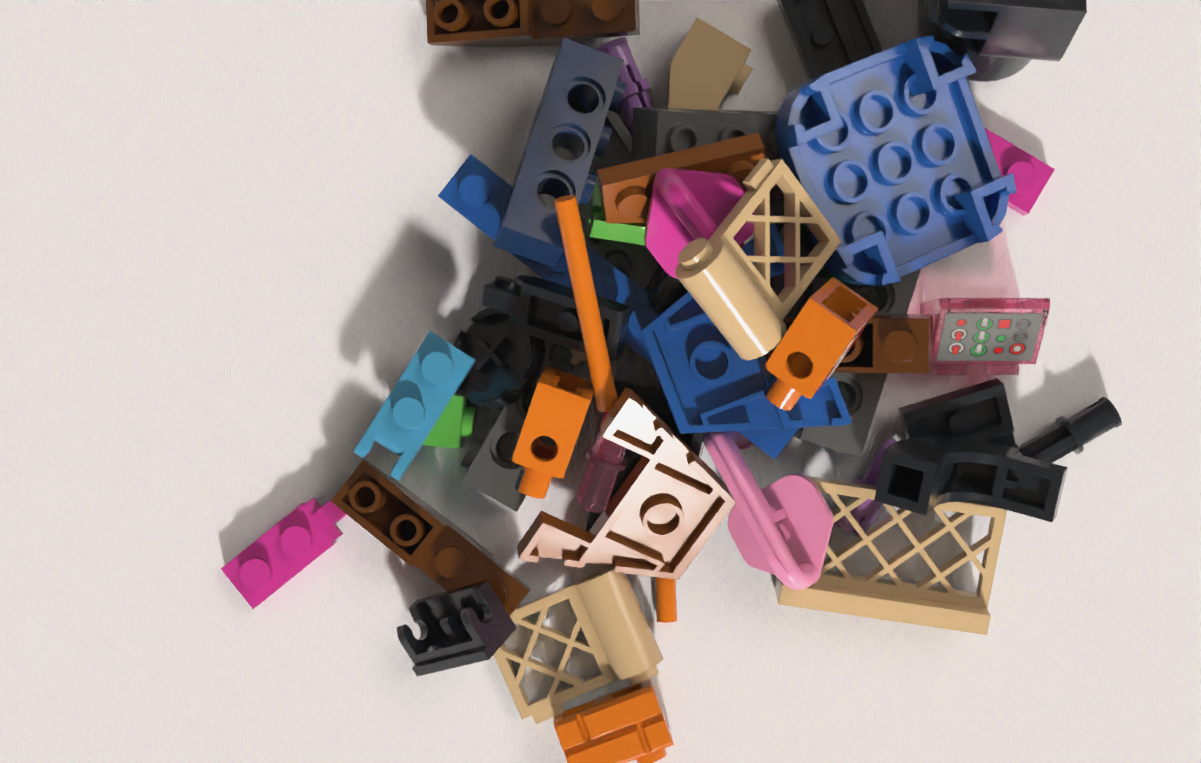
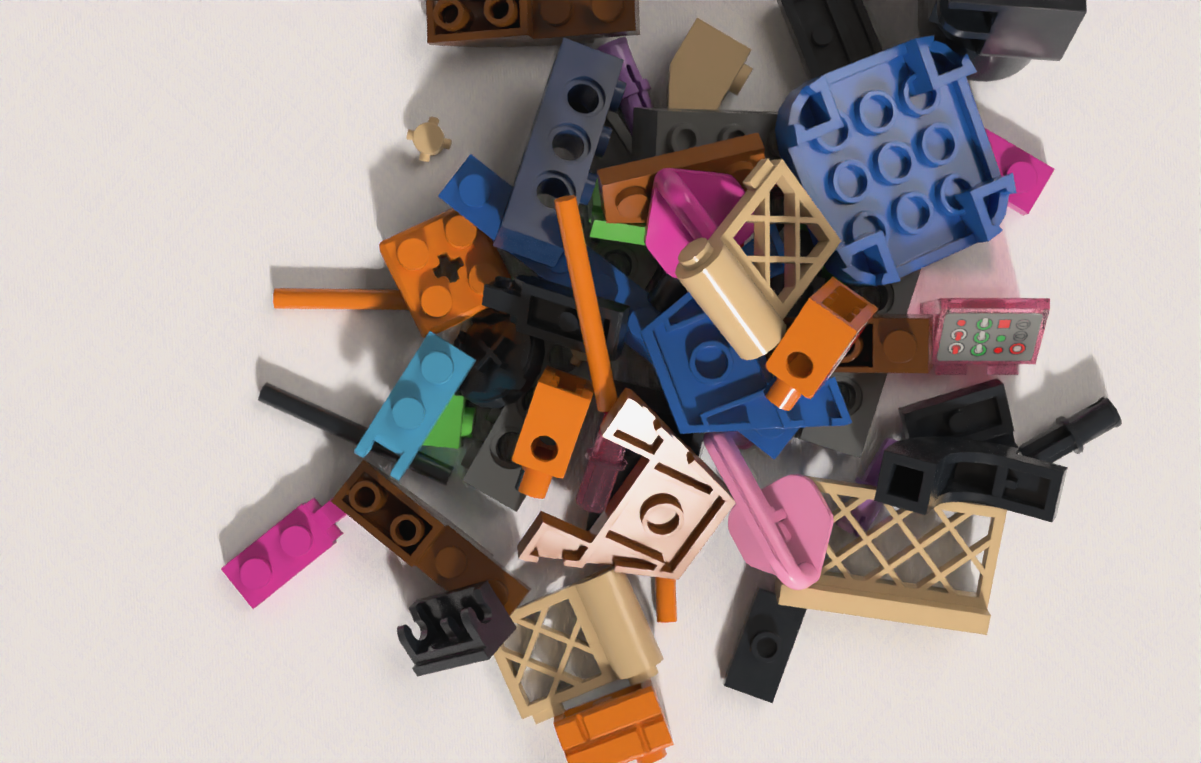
none -> black bar [258,382,455,485]
none -> orange bar [273,288,408,310]
none -> orange brick [379,208,512,338]
none -> tan piece [406,117,452,162]
none -> black plate [722,586,807,704]

